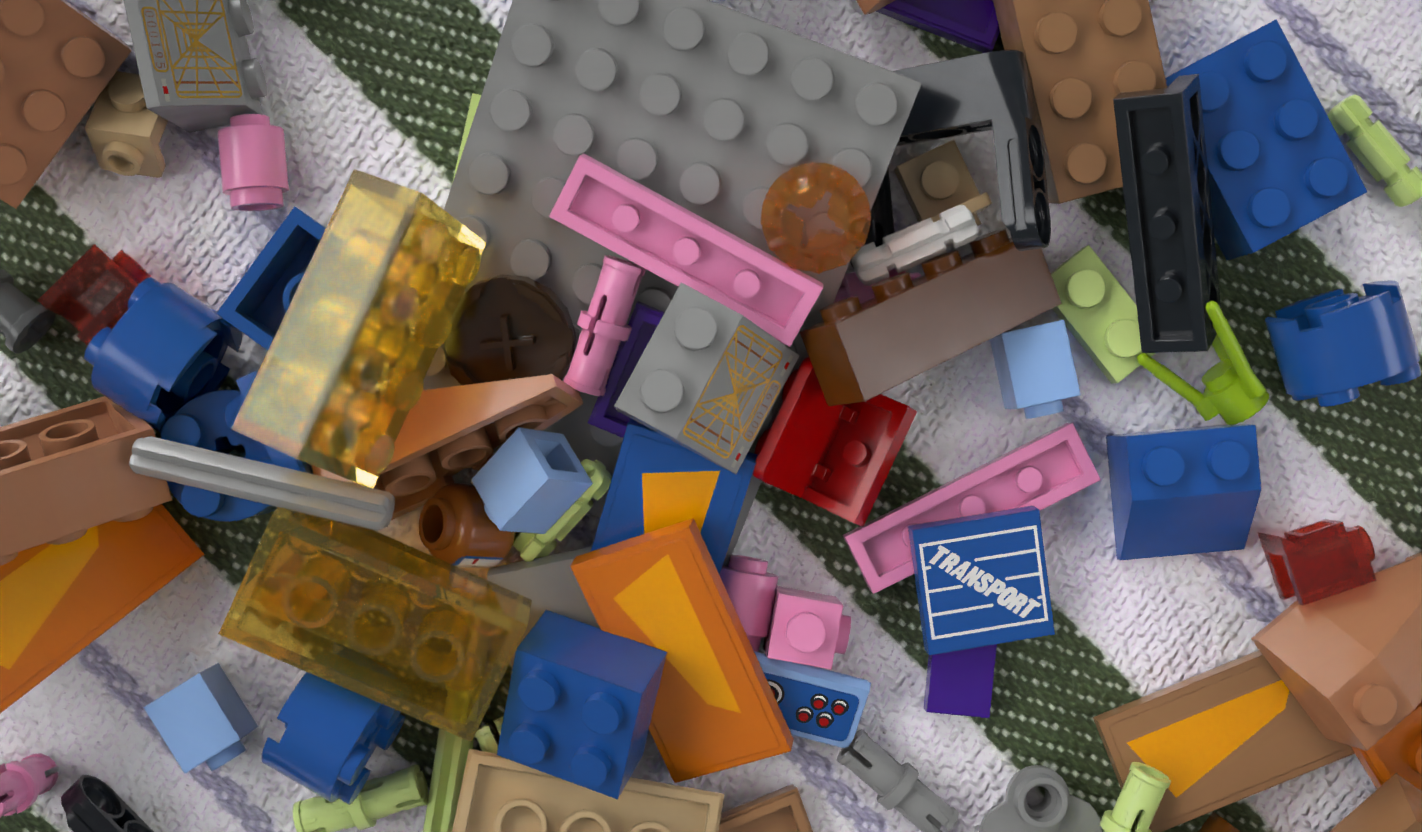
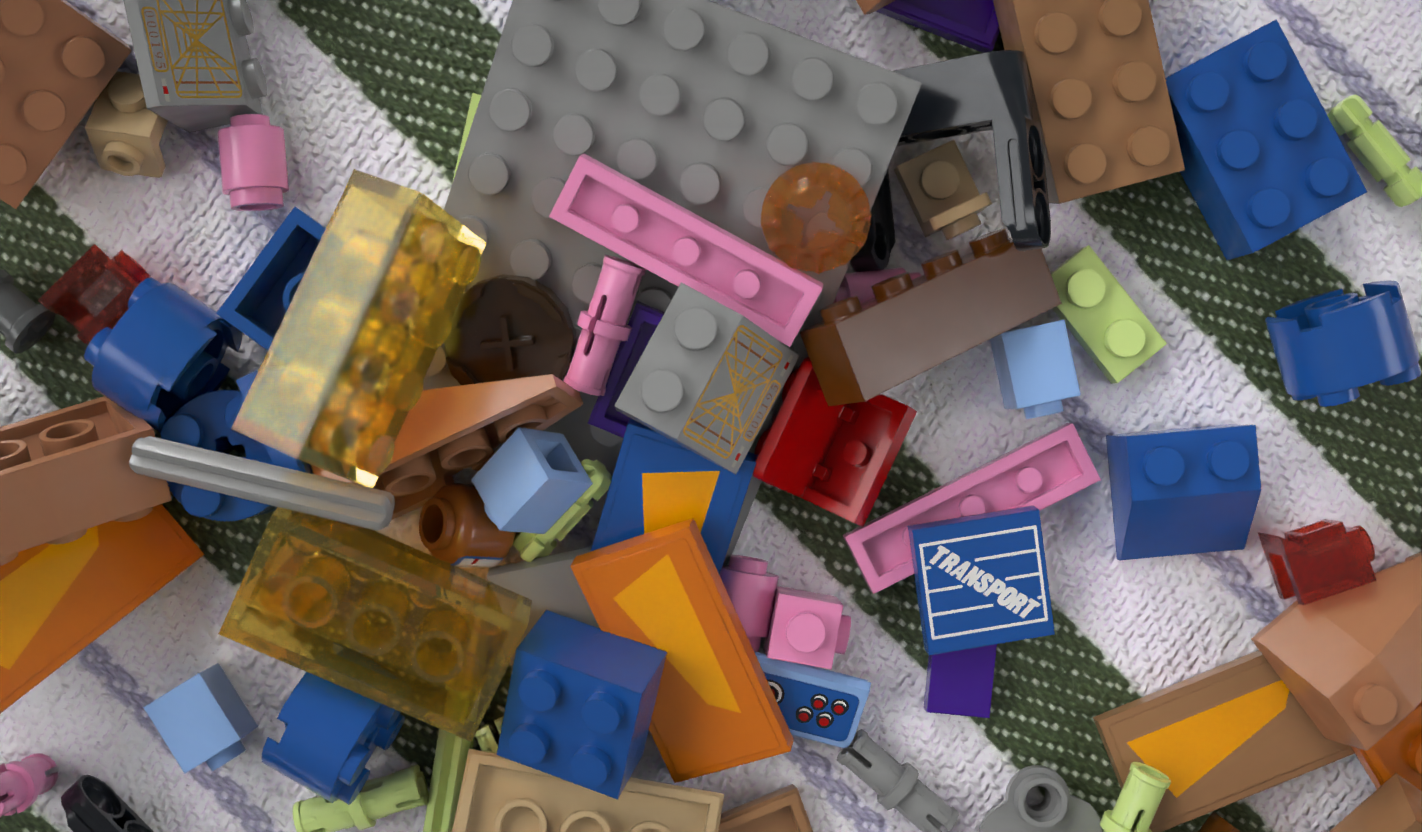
white axle [851,205,978,286] -> none
black fence [1113,74,1221,353] -> none
lime plant [1137,301,1269,425] -> none

